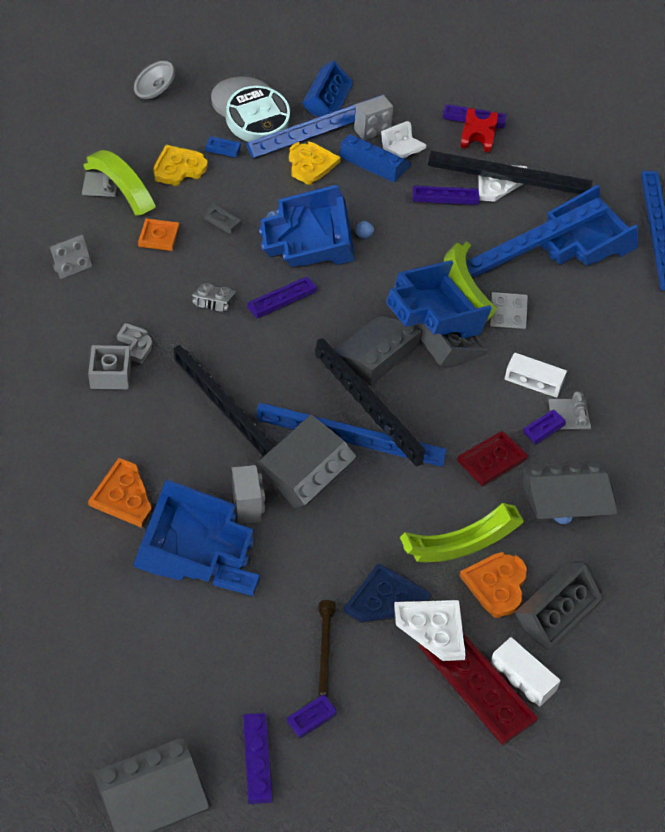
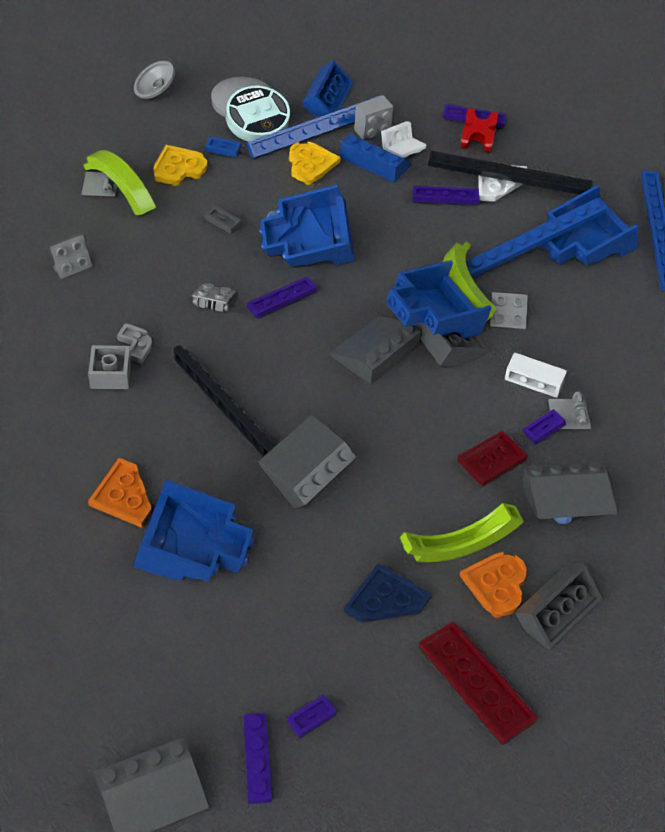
orange plate [138,218,180,251] -> none
blue plate [213,564,260,596] -> none
light grey brick [232,465,265,524] -> none
blue plate [257,403,447,467] -> none
black plate [315,338,425,467] -> none
dark brown piece [318,600,336,697] -> none
medium blue piece [355,221,374,239] -> none
white plate [394,600,465,661] -> none
white brick [491,637,561,707] -> none

